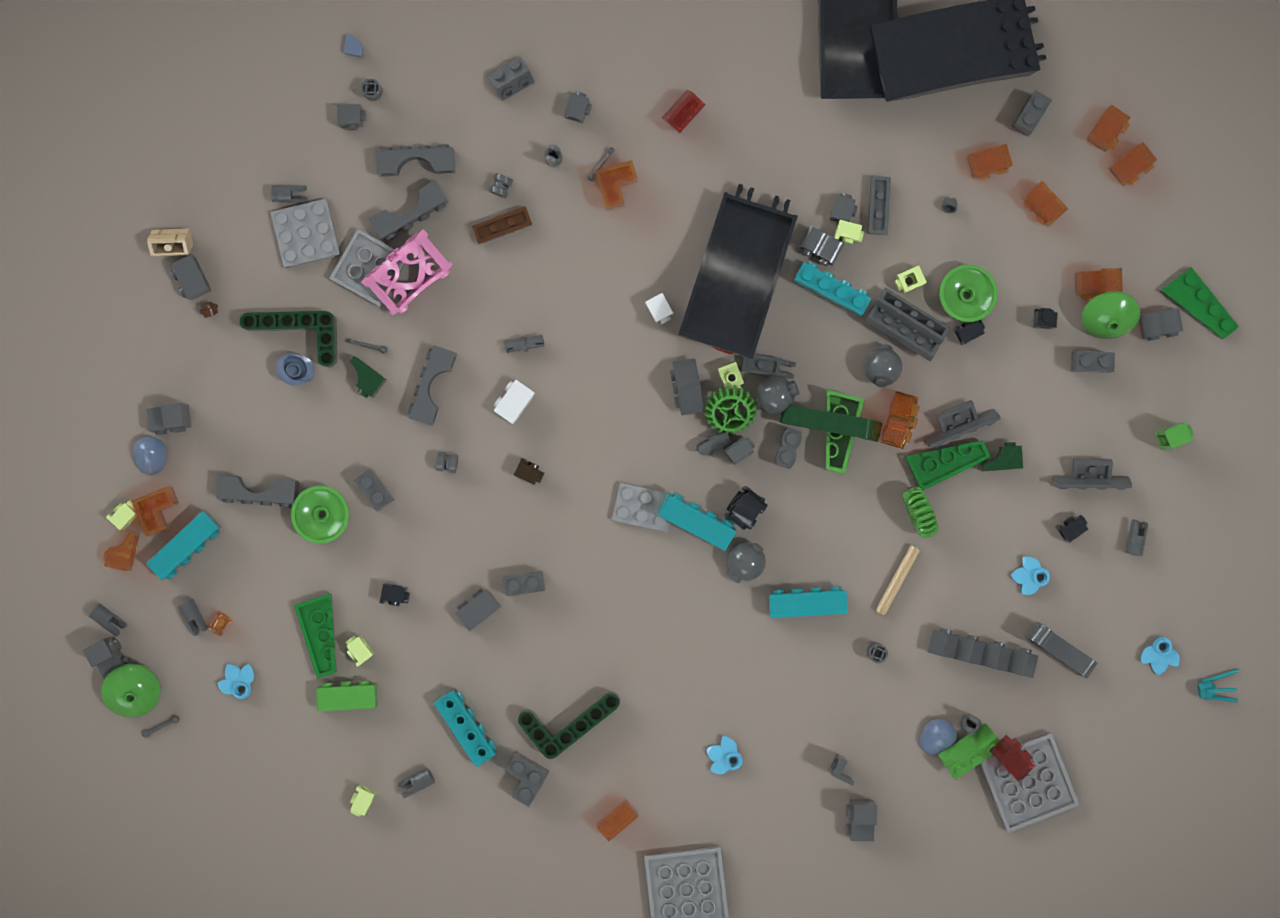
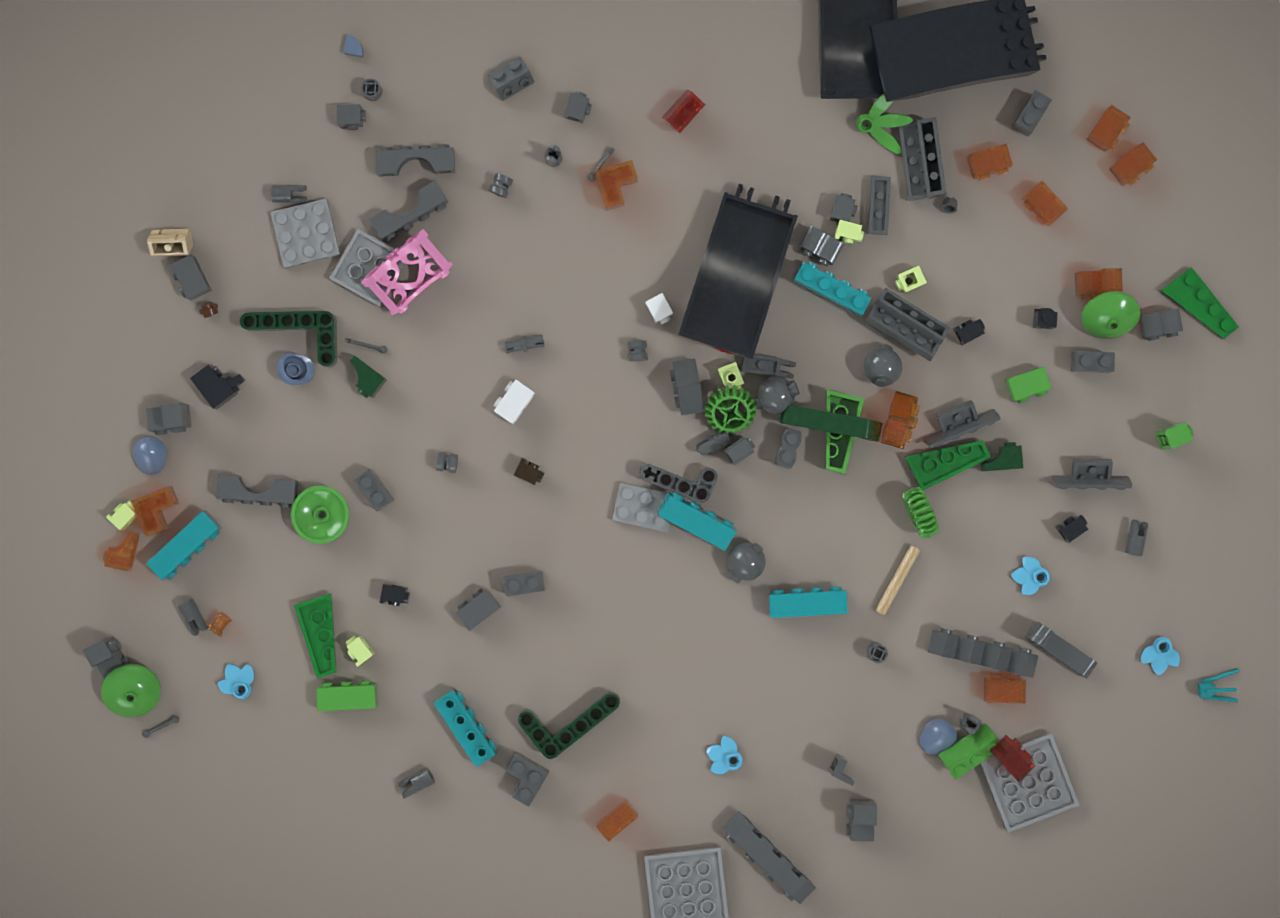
dark grey hinge [89,603,127,637] -> none
yellowish green brick [350,784,377,817] -> none
dark grey arch [408,345,457,426] -> none
reddish brown plate [472,206,532,245] -> none
black brick [724,486,768,530] -> none
bright green dish [939,265,998,322] -> none
none -> black hinge [190,364,245,410]
none -> dark grey wheel [627,341,648,362]
none -> dark grey beam [640,464,718,503]
none -> dark grey brick [723,811,816,904]
none -> bright green plant [856,94,913,154]
none -> dark grey brick [899,117,947,201]
none -> clear orange brick [984,674,1026,704]
none -> bright green brick [1005,367,1052,404]

